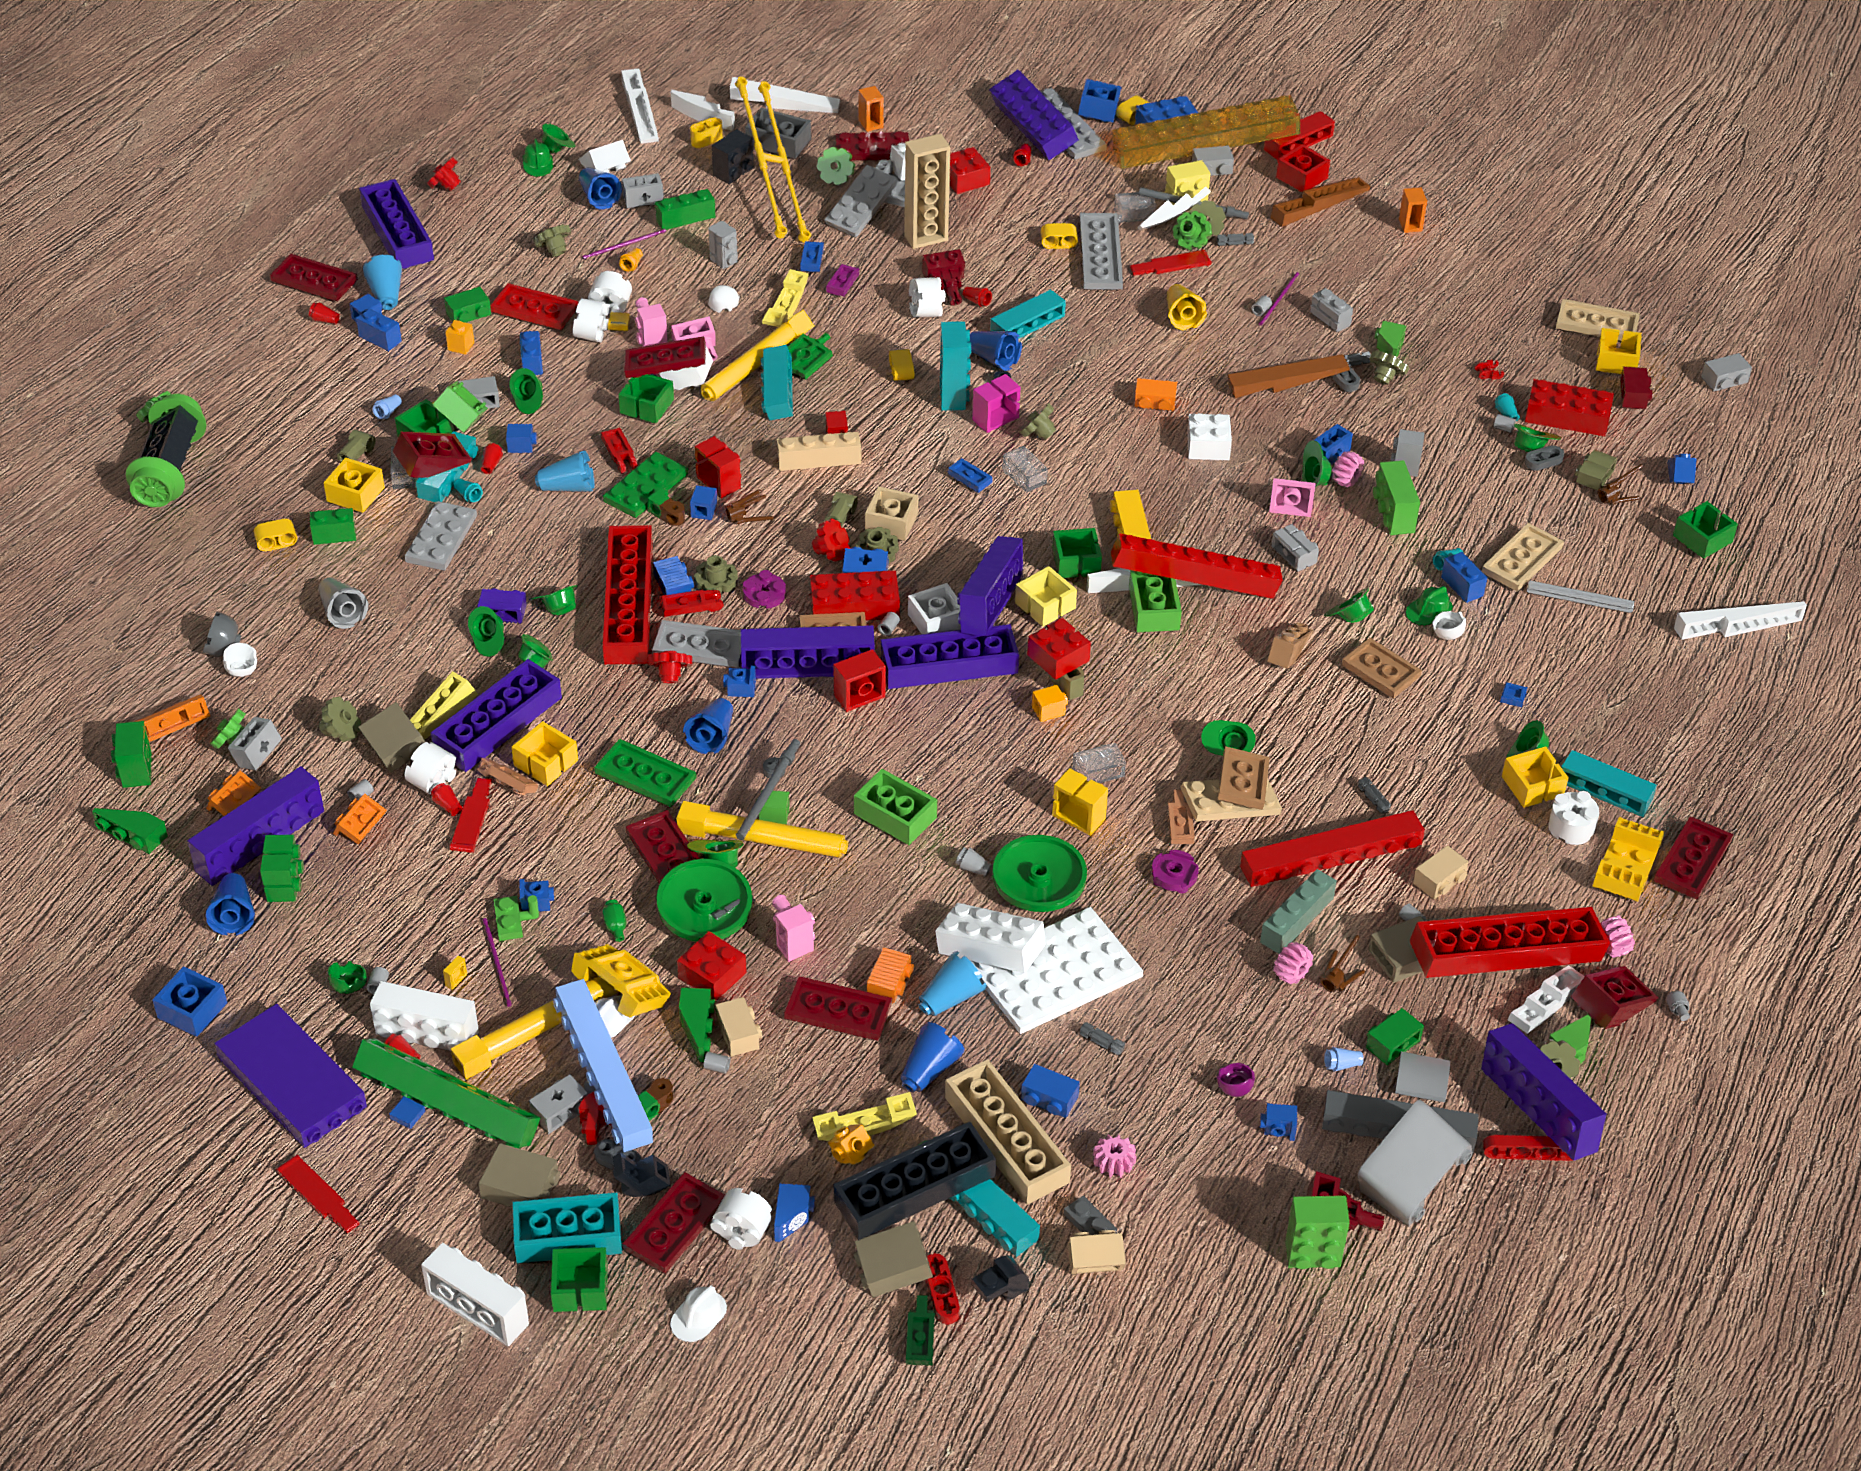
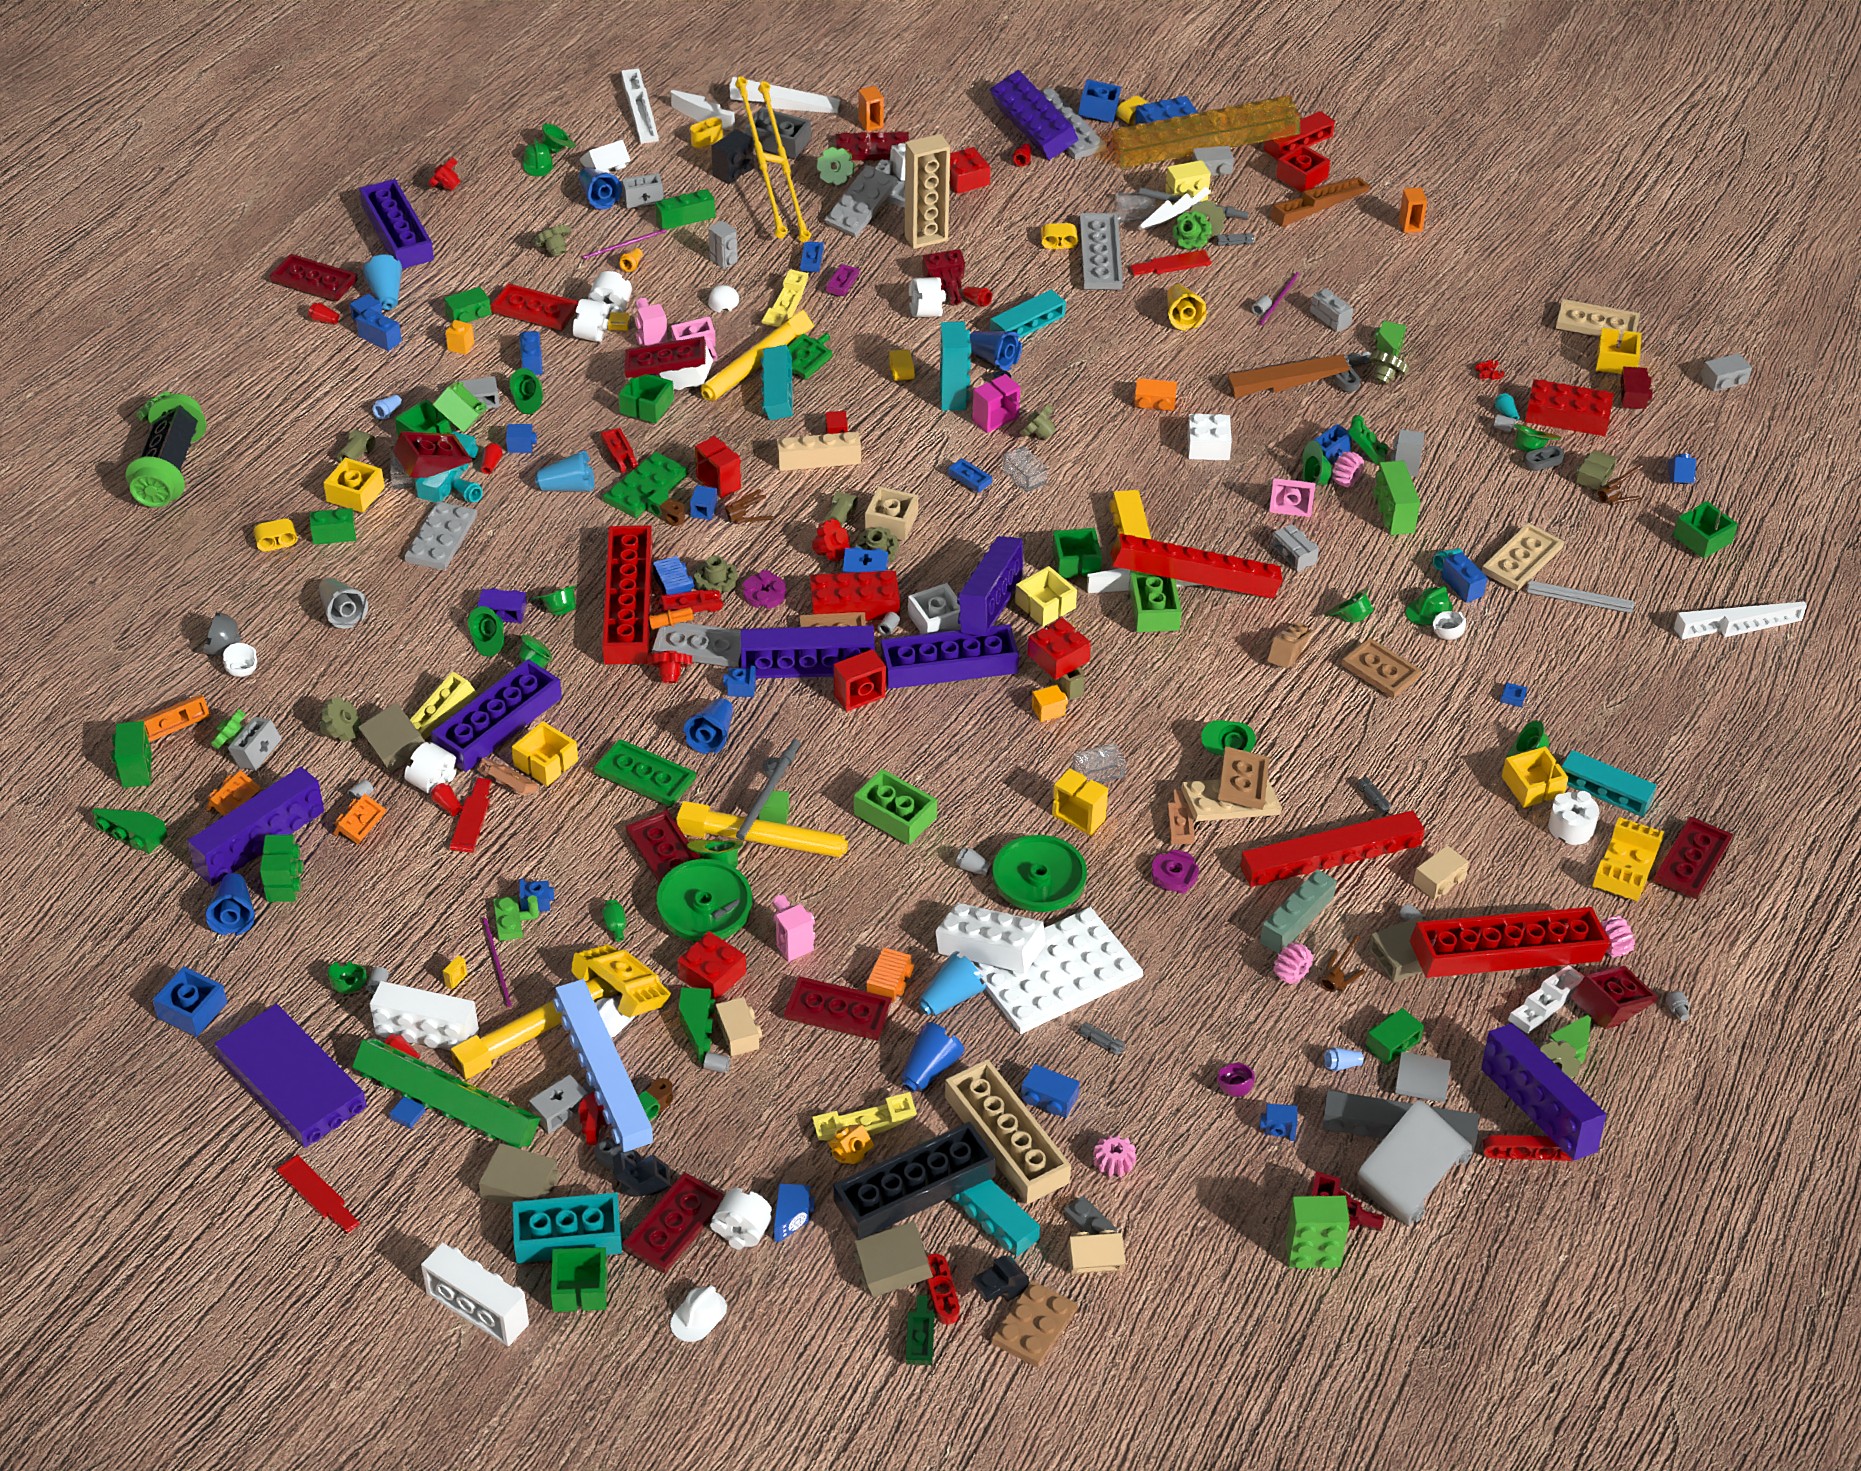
none -> orange axle [649,608,694,630]
none -> medium nougat plate [992,1280,1078,1368]
none -> green plate [1349,415,1388,465]

